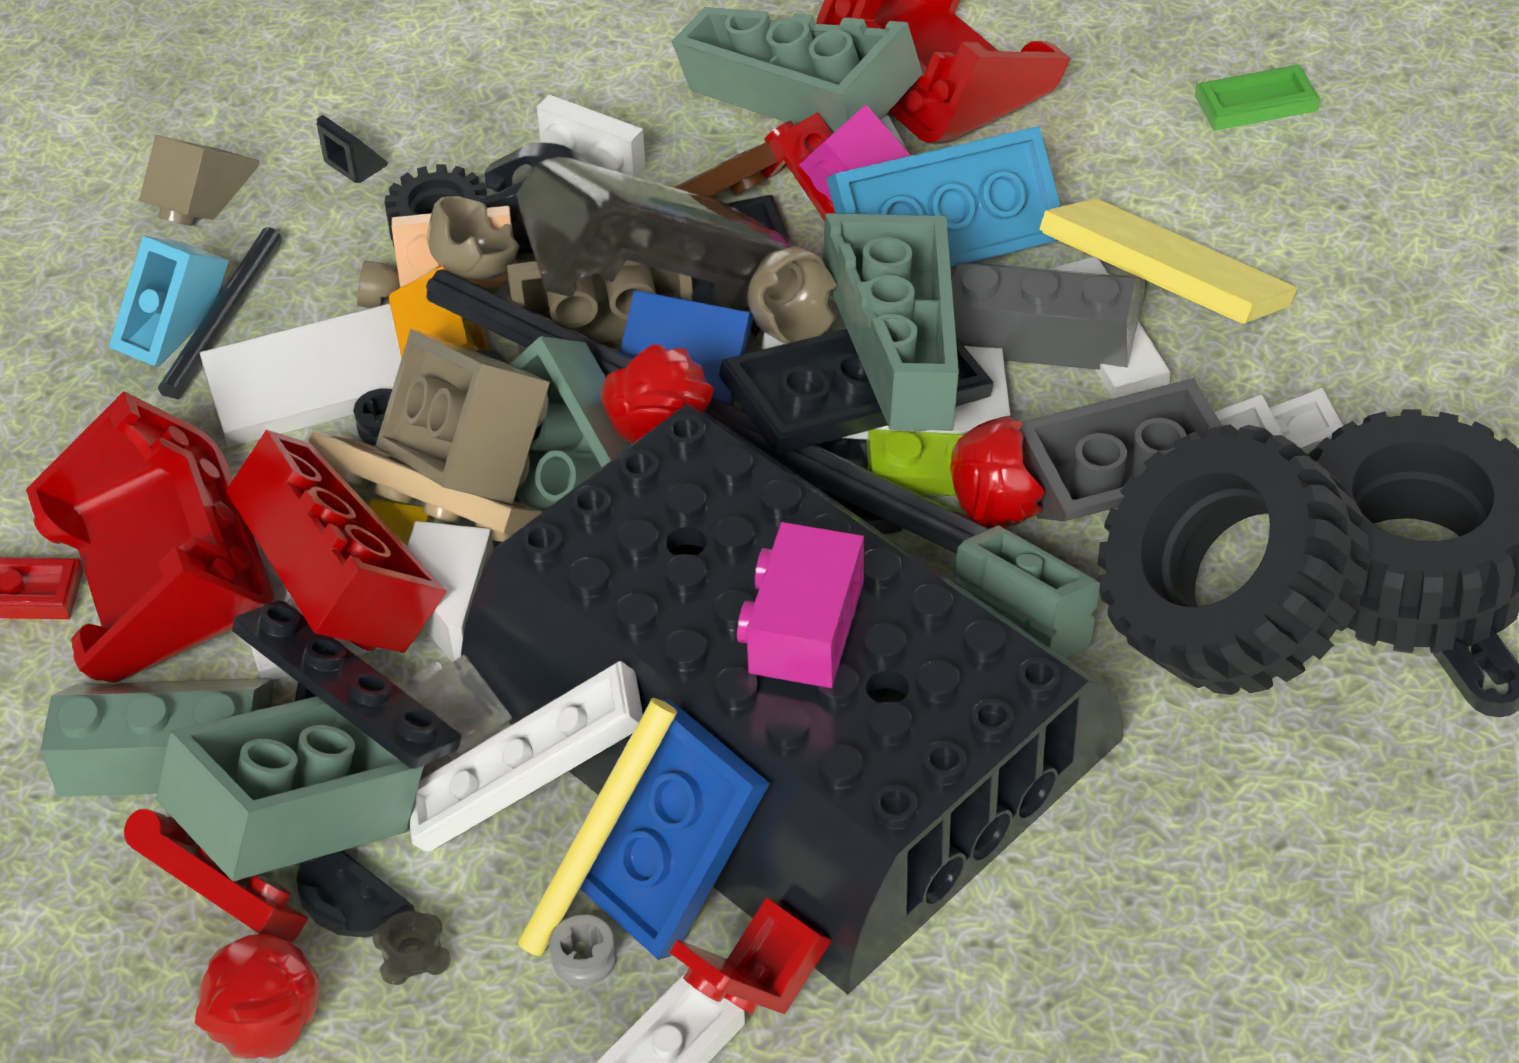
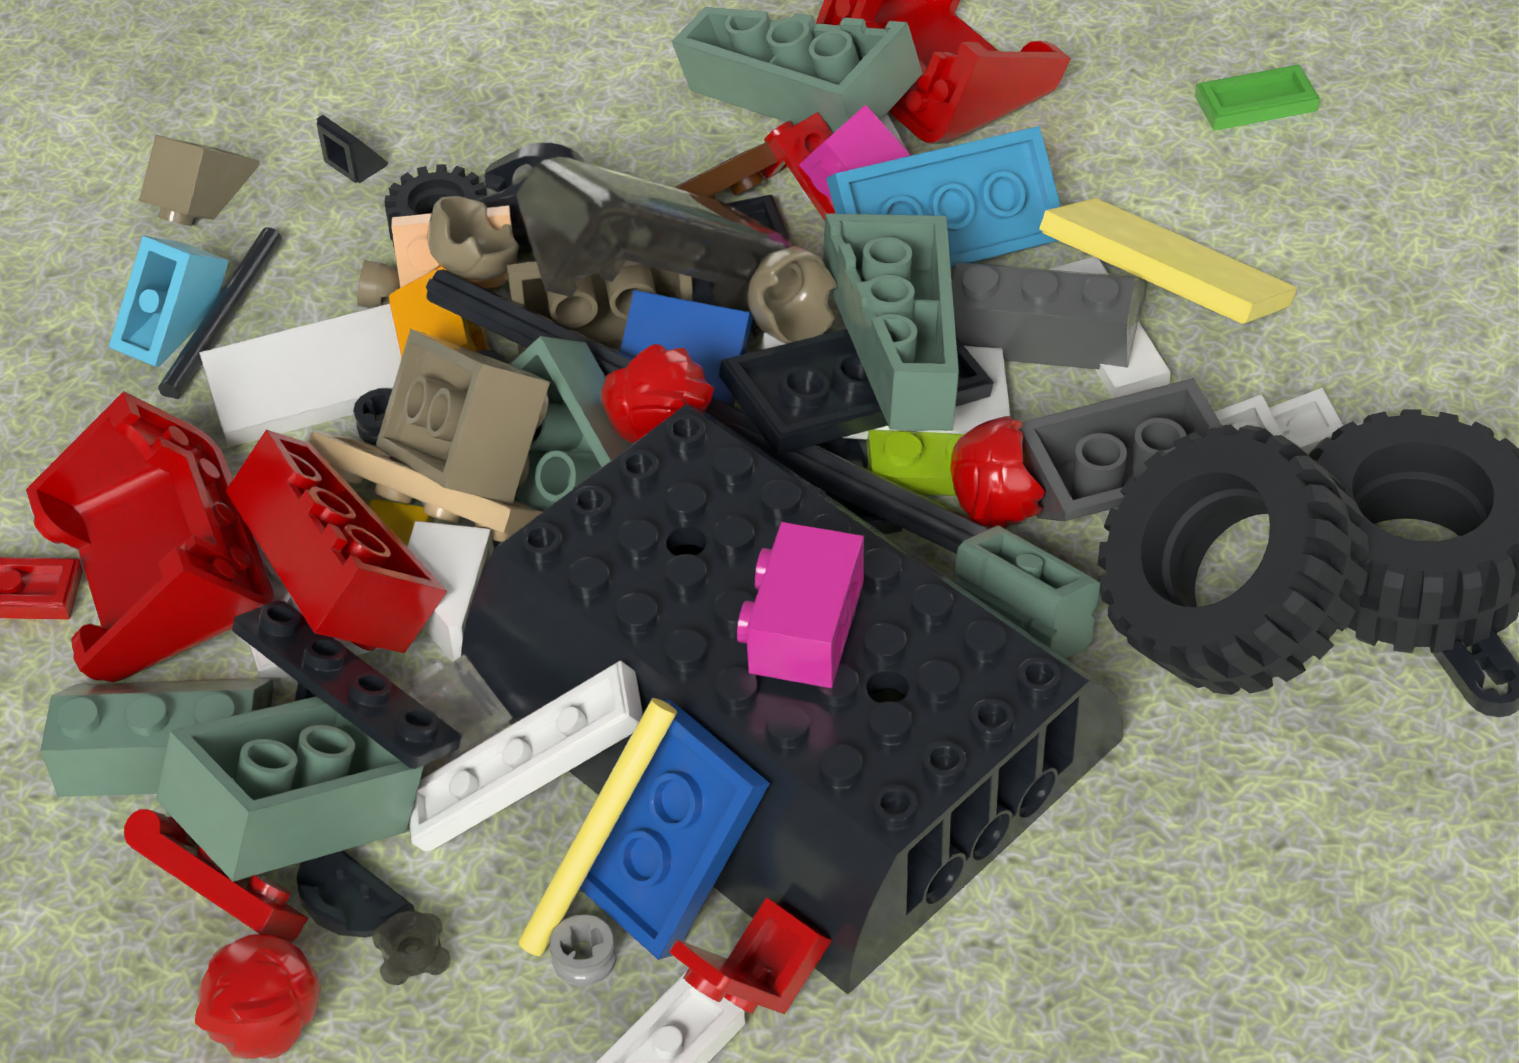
white plate [537,95,646,182] -> none

